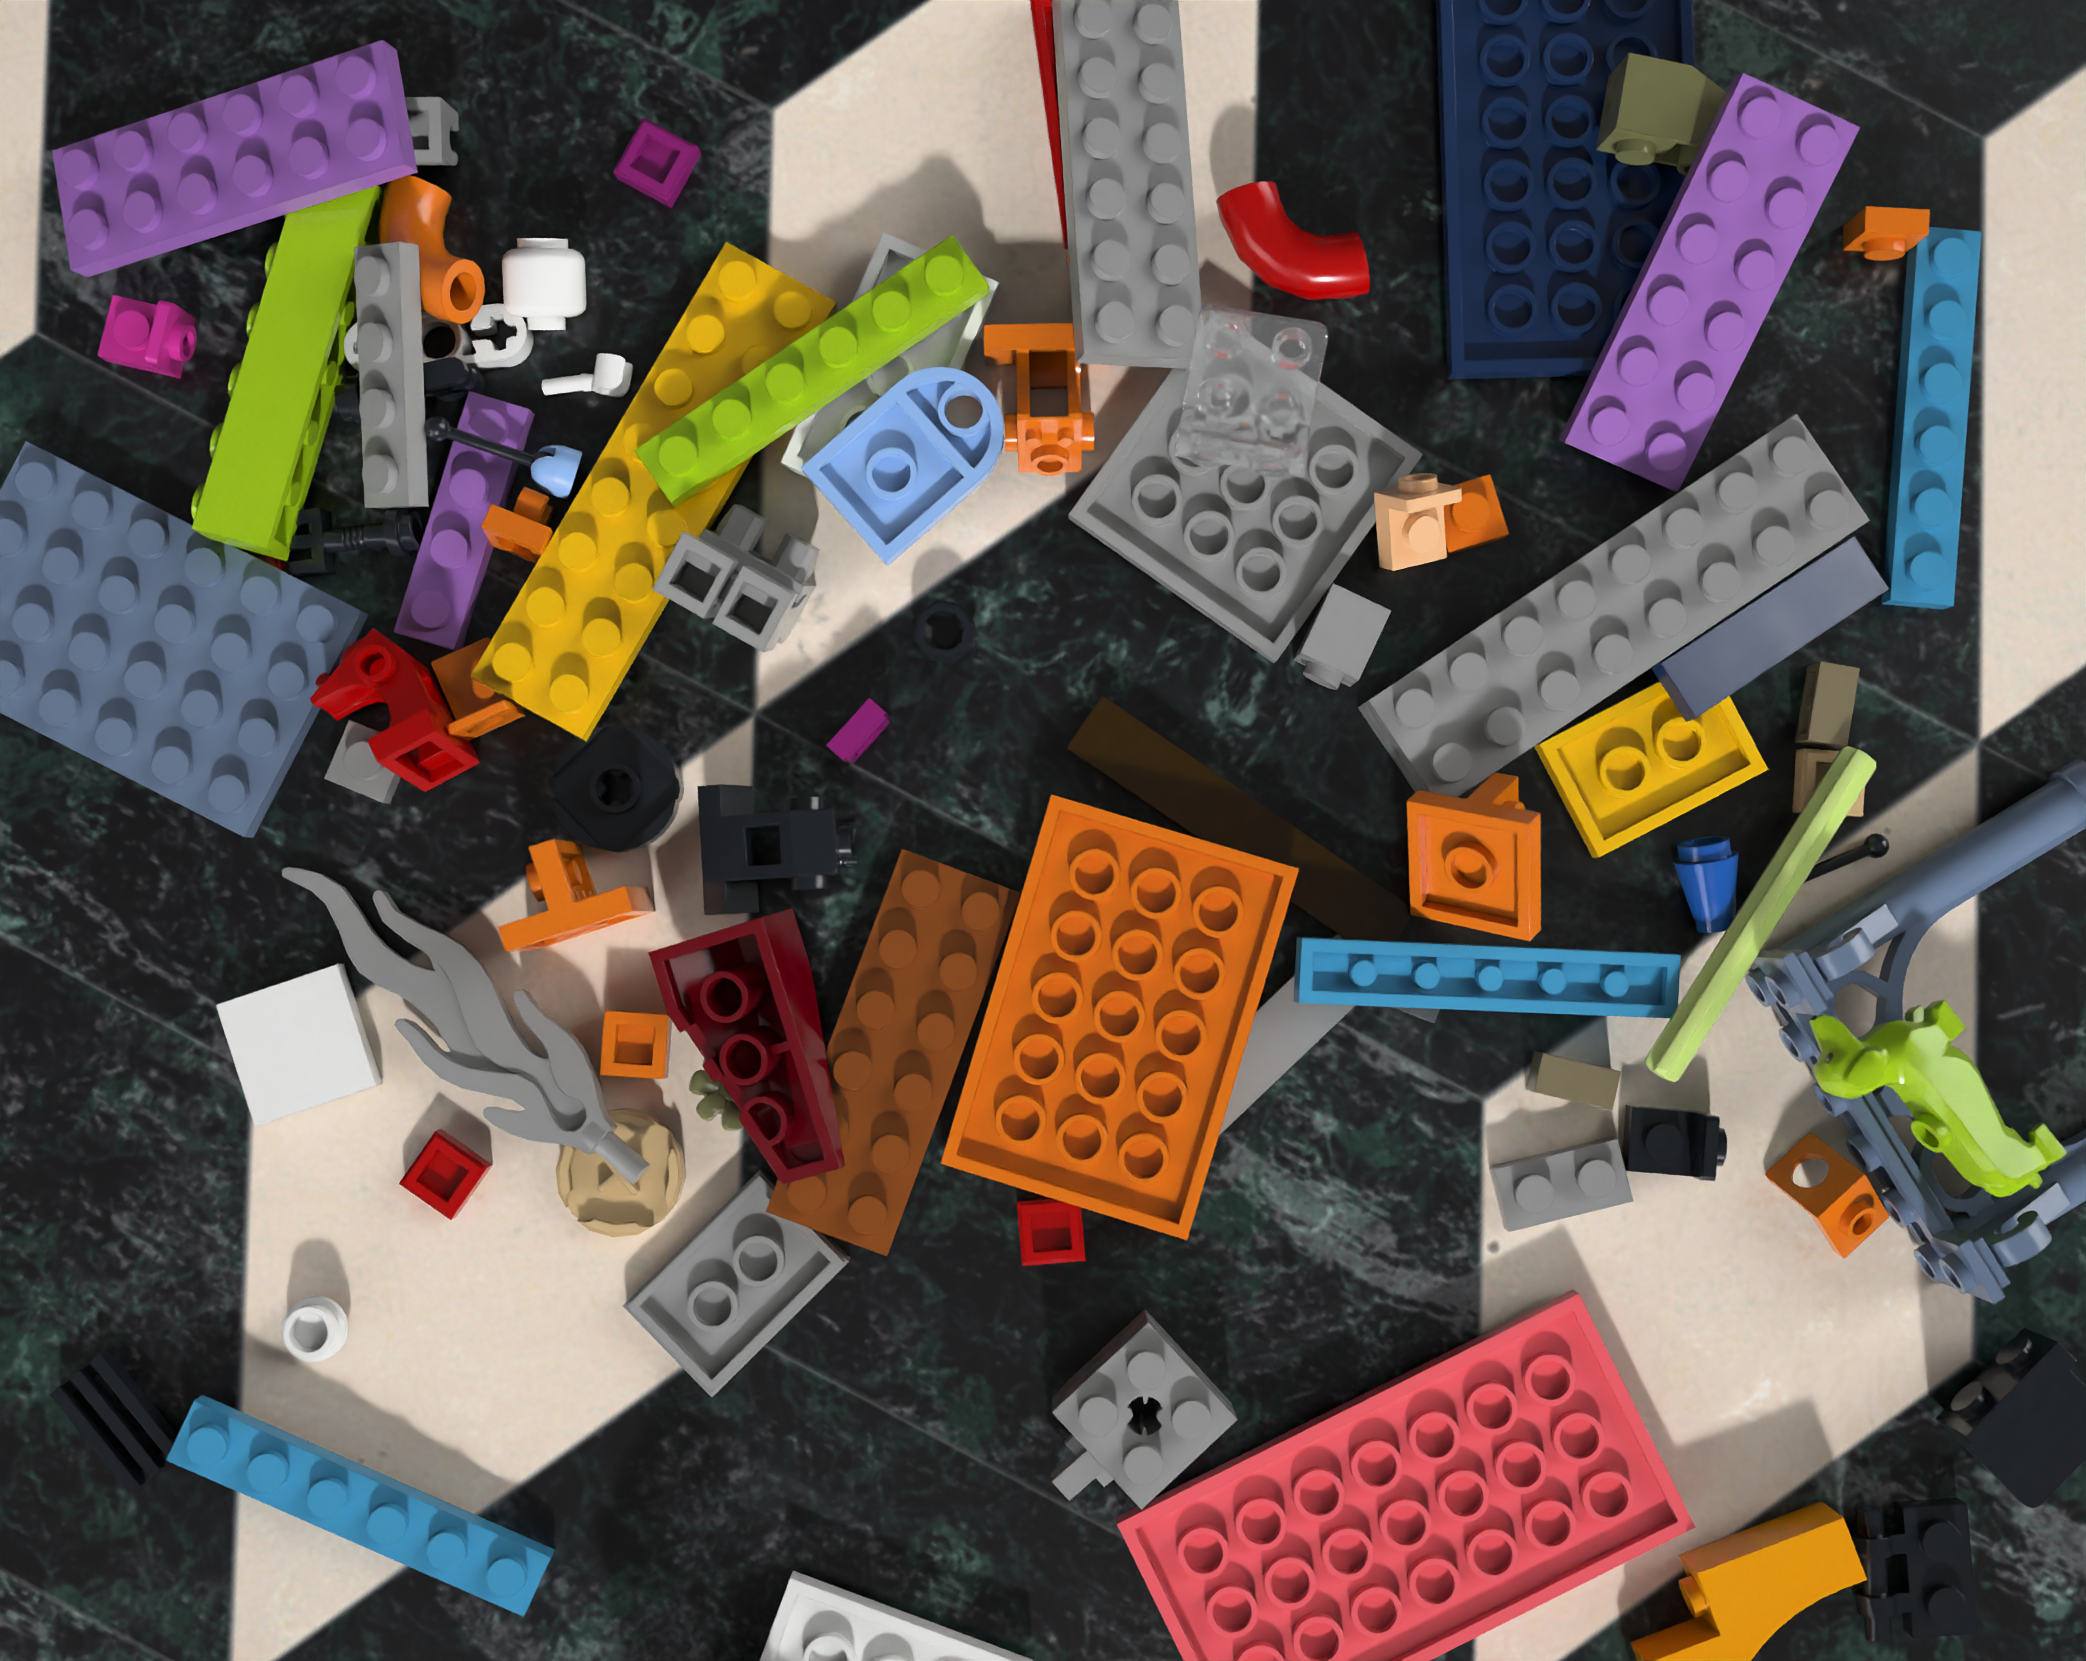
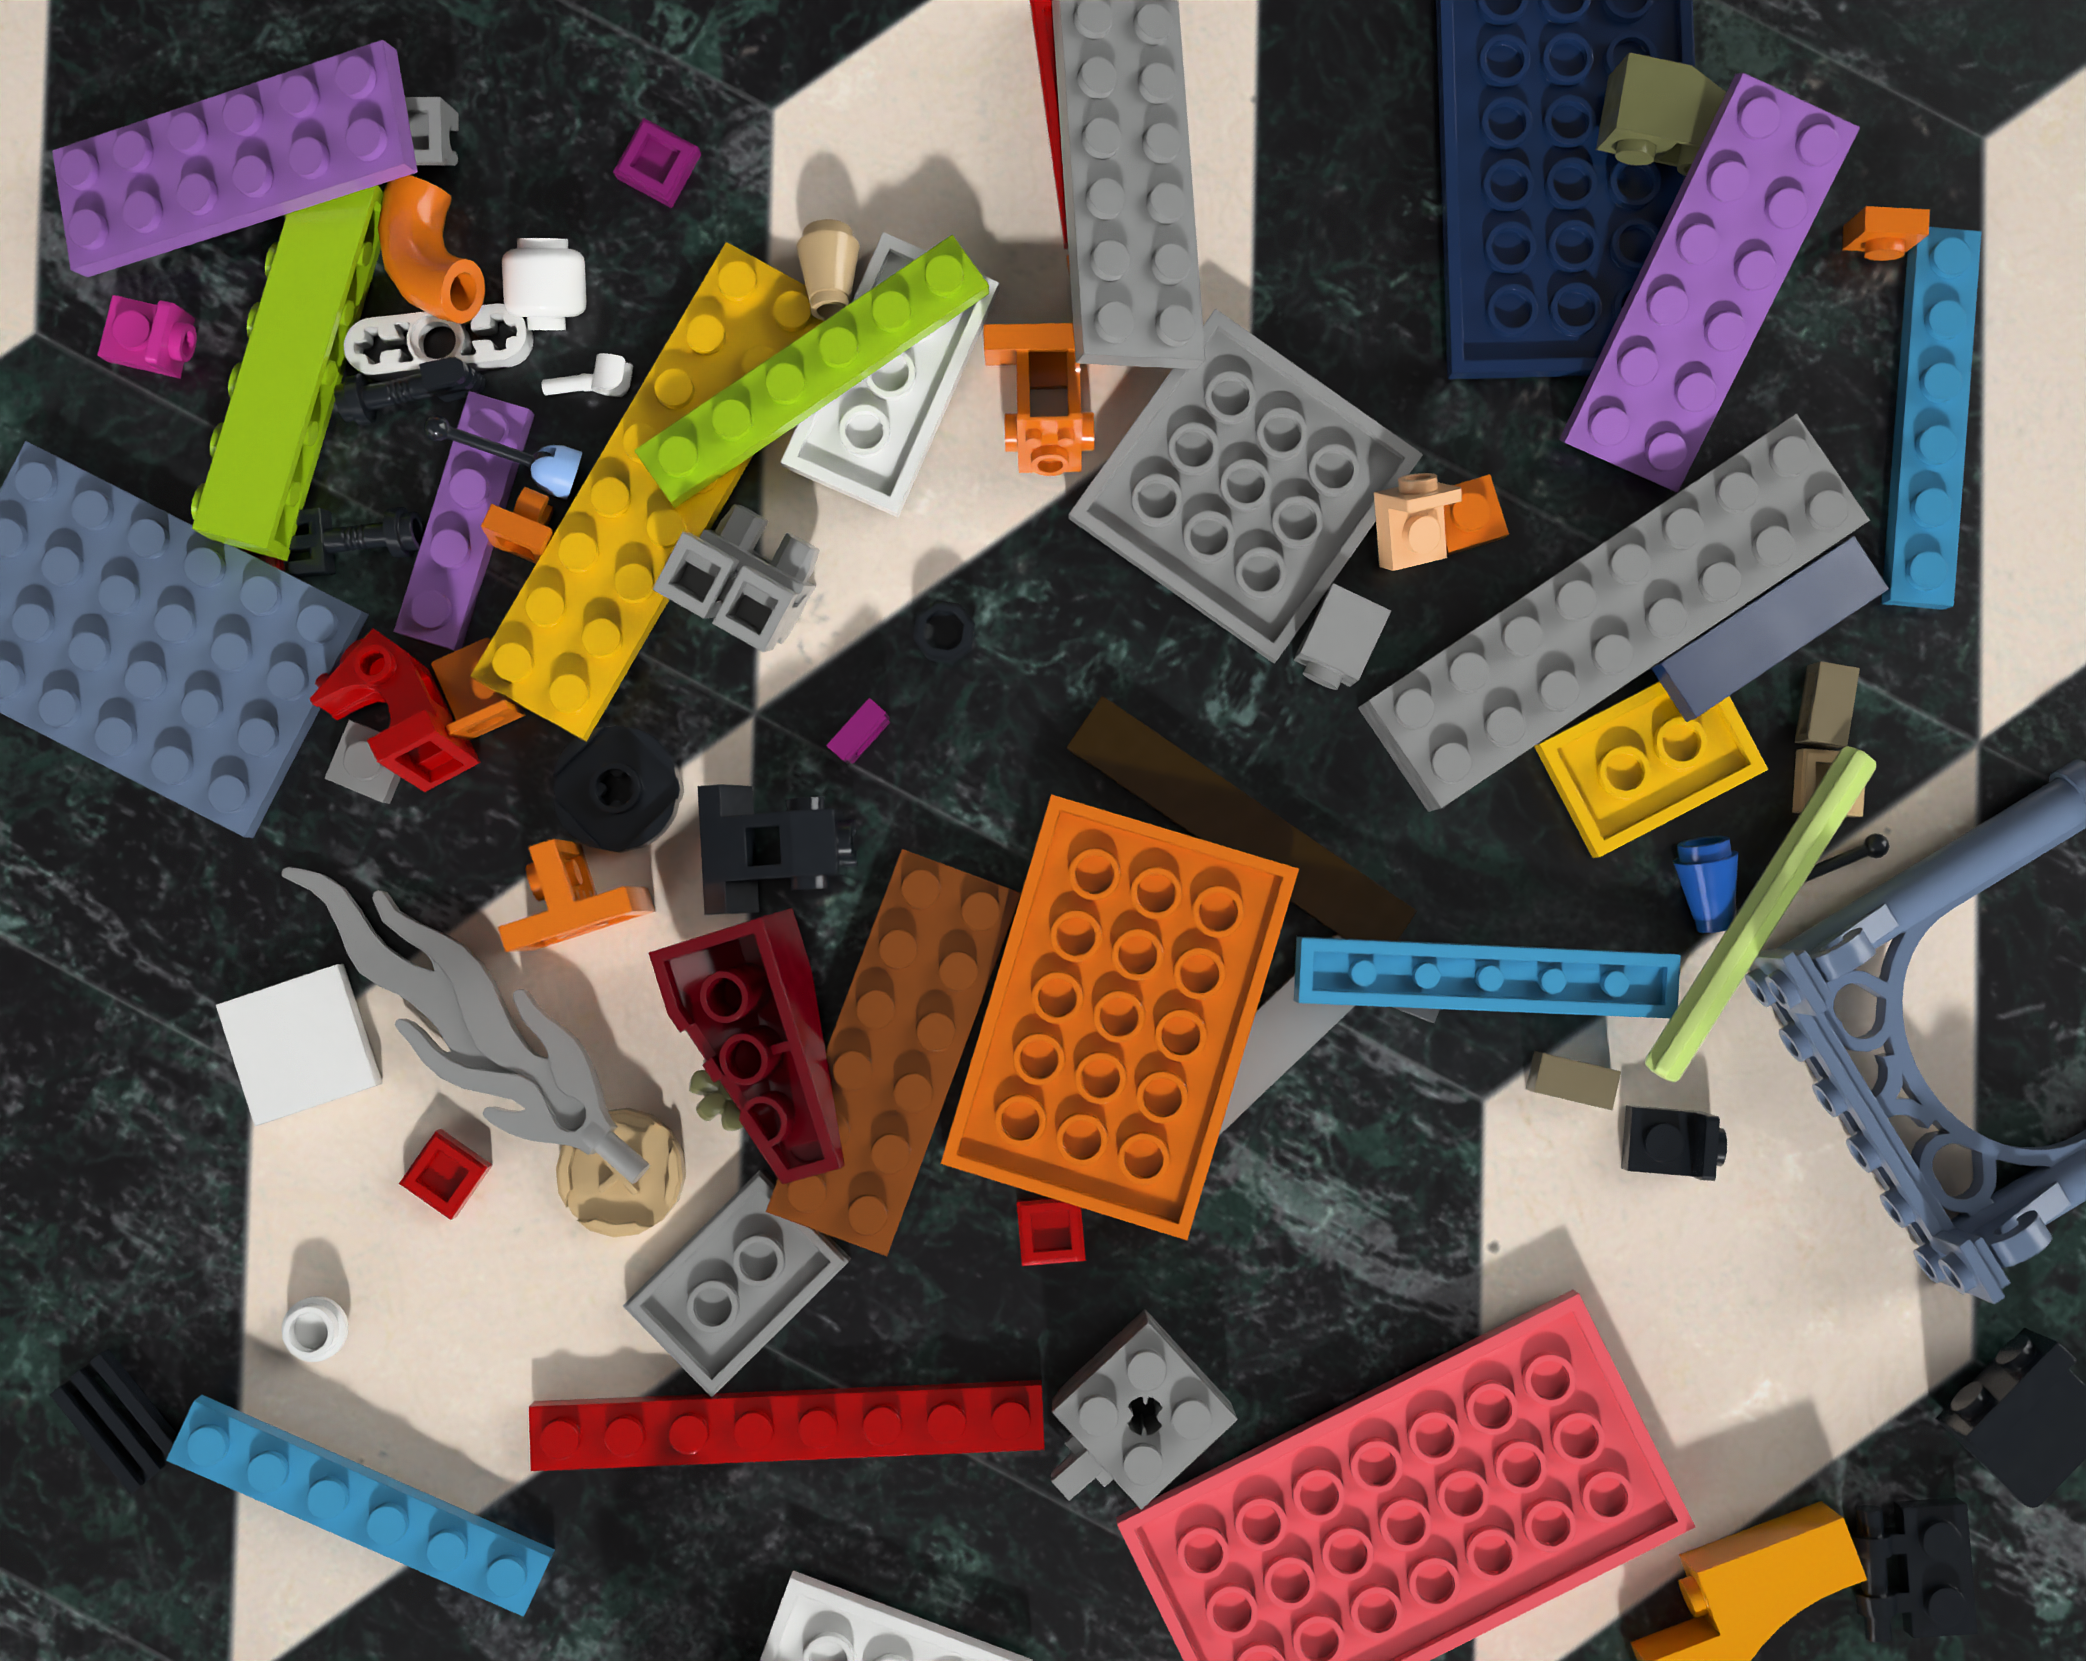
light grey plate [354,241,429,508] -> none
orange plate [600,1010,672,1079] -> none
light blue tile [800,367,1004,567] -> none
clear bracket [1175,305,1328,478] -> none
red cylinder [1216,181,1370,300] -> none
orange bracket [1407,773,1541,941] -> none
light grey plate [1489,1137,1633,1232] -> none
orange bracket [1765,1132,1889,1259] -> none
lime animal [1809,1000,2067,1197] -> none
none -> red plate [529,1380,1045,1471]
none -> tan cone [796,219,860,321]

